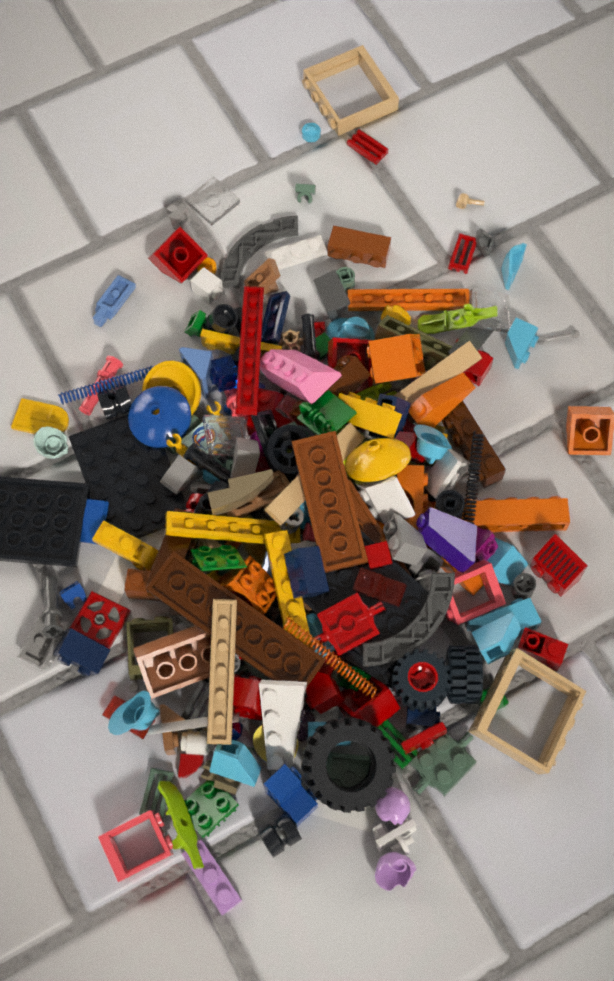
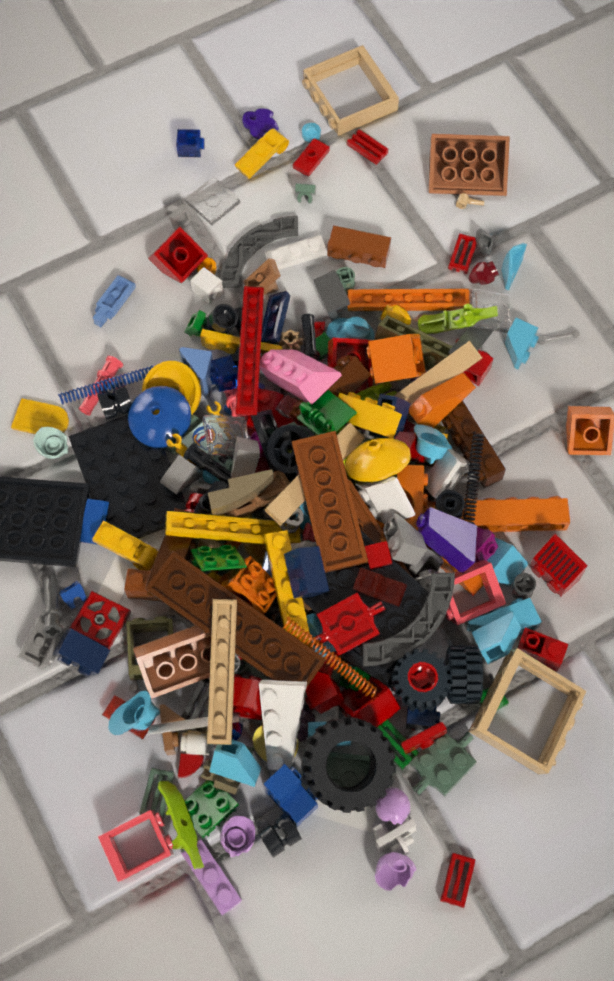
none -> clear blue brick [176,129,205,157]
none -> lavender hair [220,815,256,857]
none -> yellow plate [235,128,289,179]
none -> dark purple plate [242,108,279,139]
none -> red plate [293,138,330,177]
none -> nougat slope [429,134,510,196]
none -> red tile [440,852,476,909]
none -> dark red rock [469,261,499,285]

